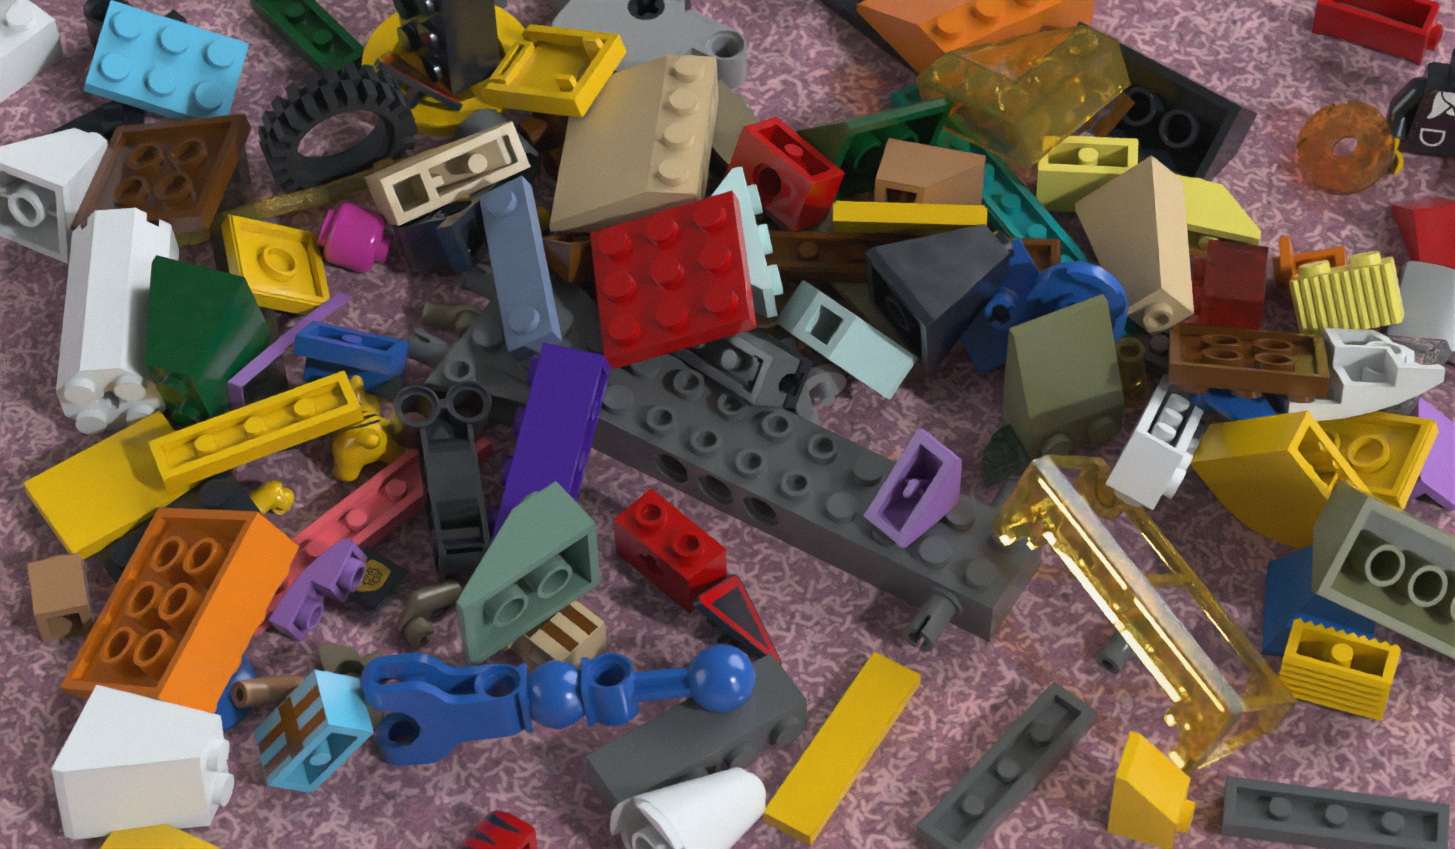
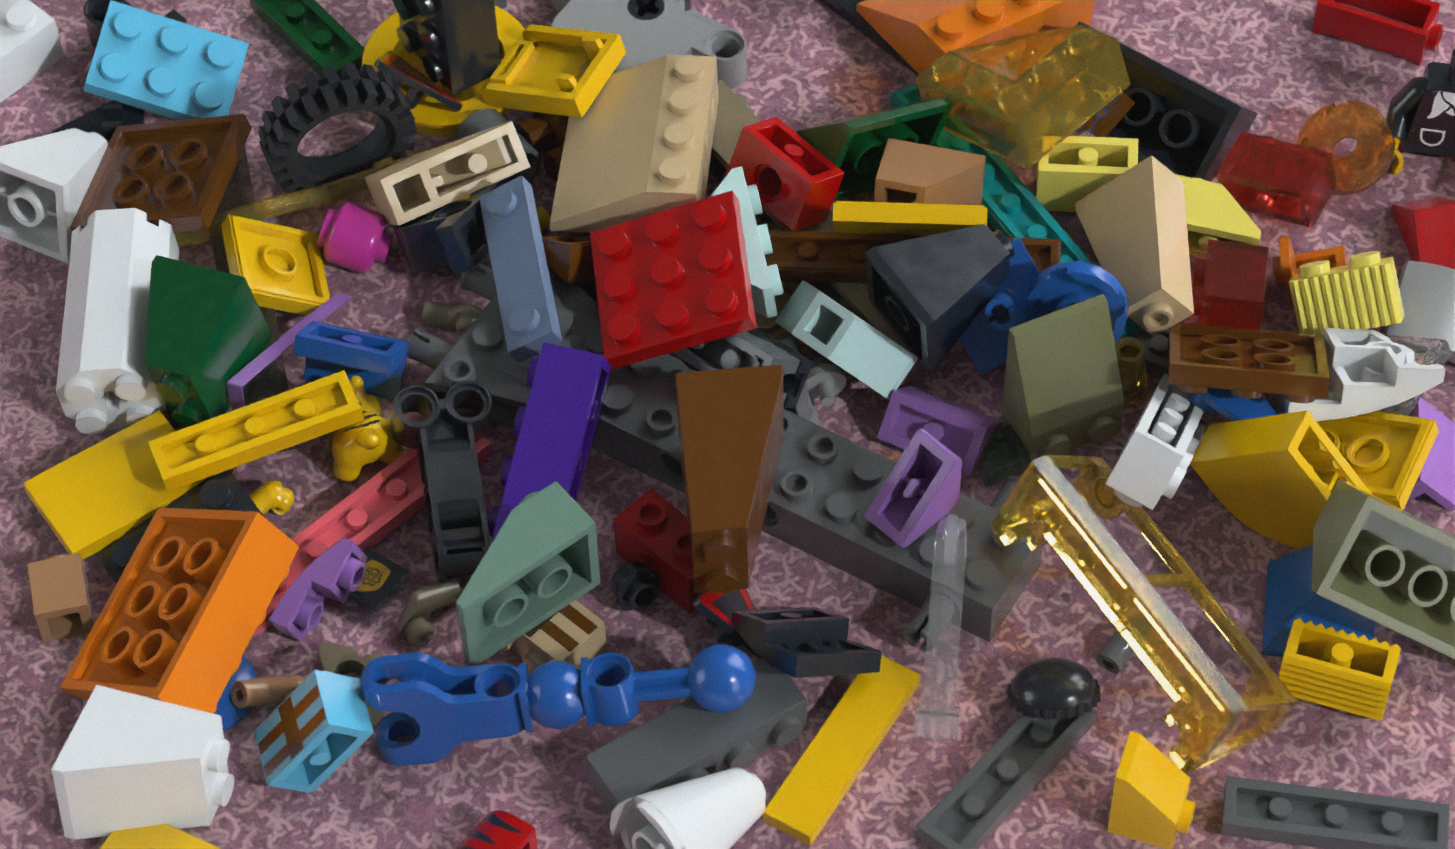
none -> black plate [610,561,661,611]
none -> reddish brown slope [675,364,783,594]
none -> black slope [732,607,882,678]
none -> medium lavender panel [877,385,1003,476]
none -> clear piece [914,514,967,741]
none -> black hat [1007,657,1101,720]
none -> clear red brick [1217,131,1337,228]

